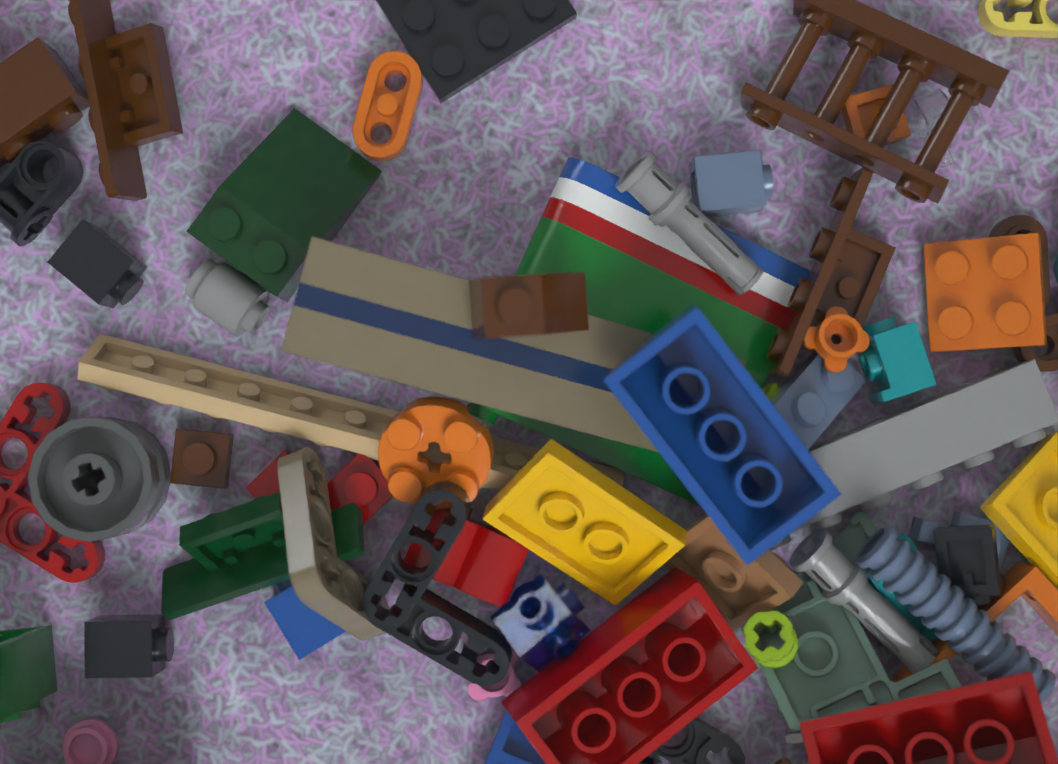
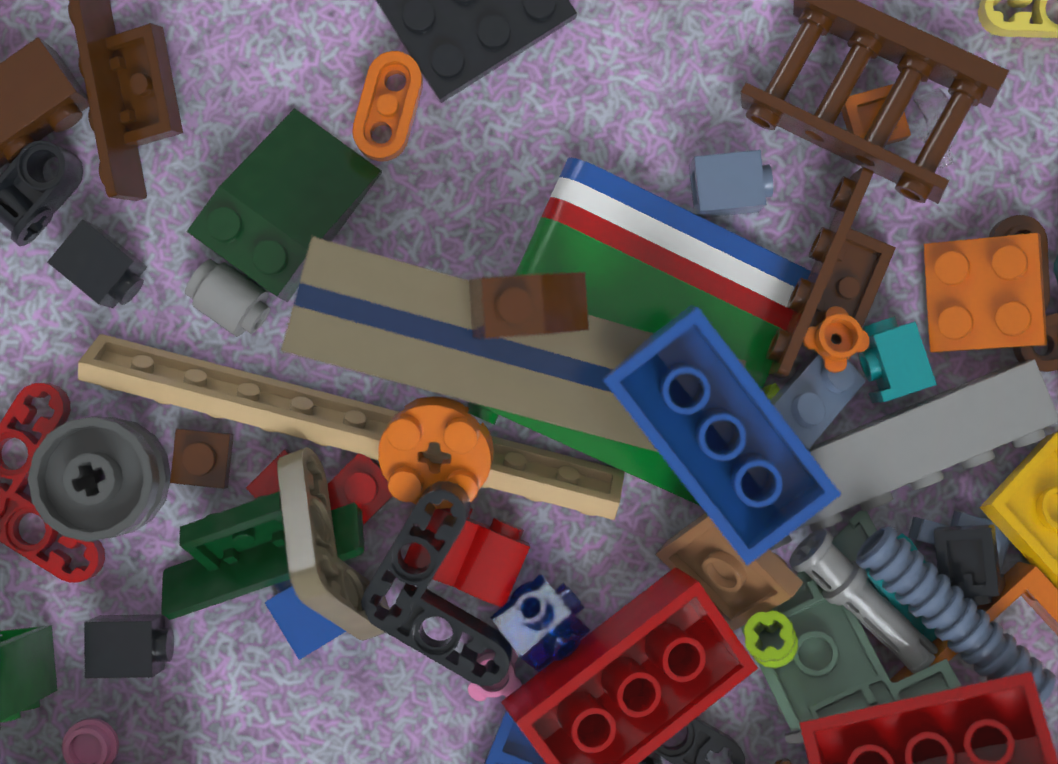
yellow plate [482,439,687,606] -> none
light grey pin [615,150,763,296] -> none

